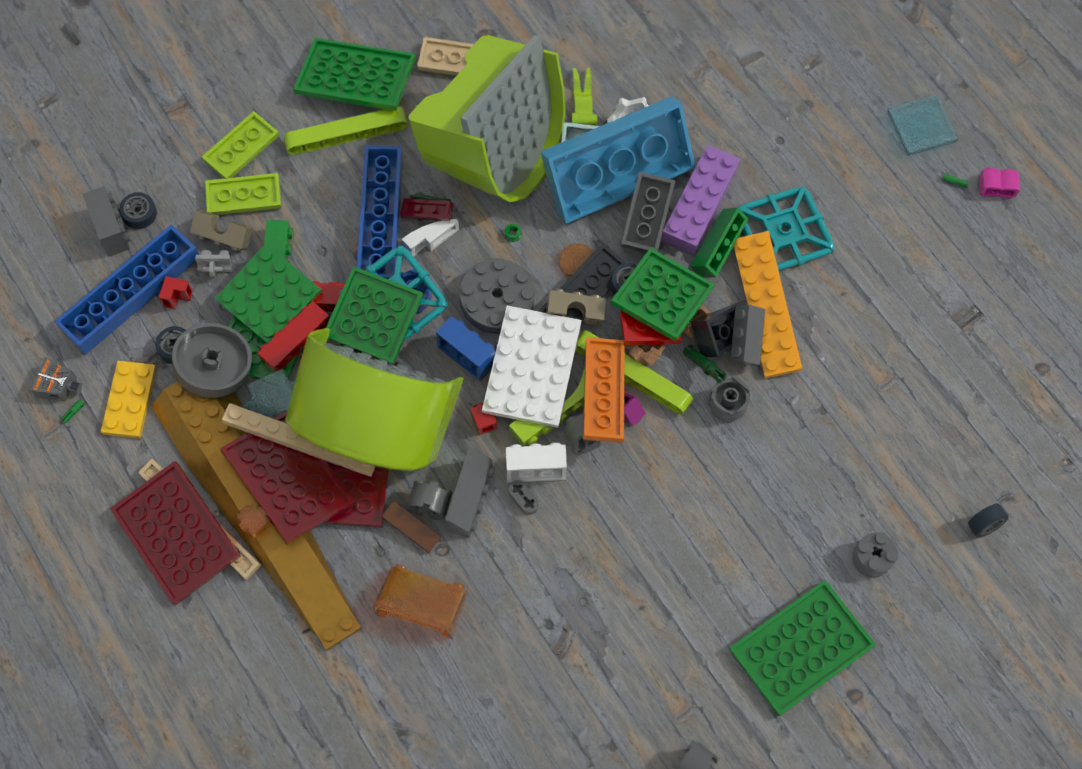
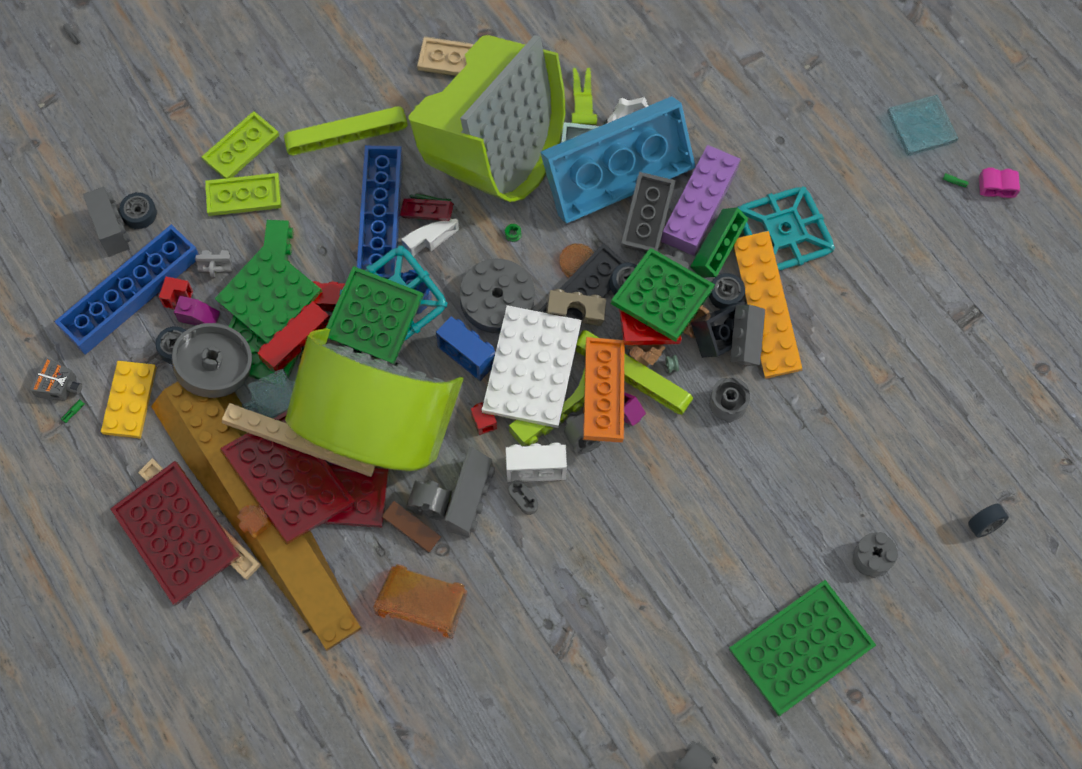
dark tan arch [190,210,253,251] -> none
green plate [293,38,416,111] -> none
dark green pin [683,345,726,383] -> none
none -> magenta slope [174,296,220,326]
none -> sand green bush [665,355,679,373]
none -> wheel [709,273,745,309]

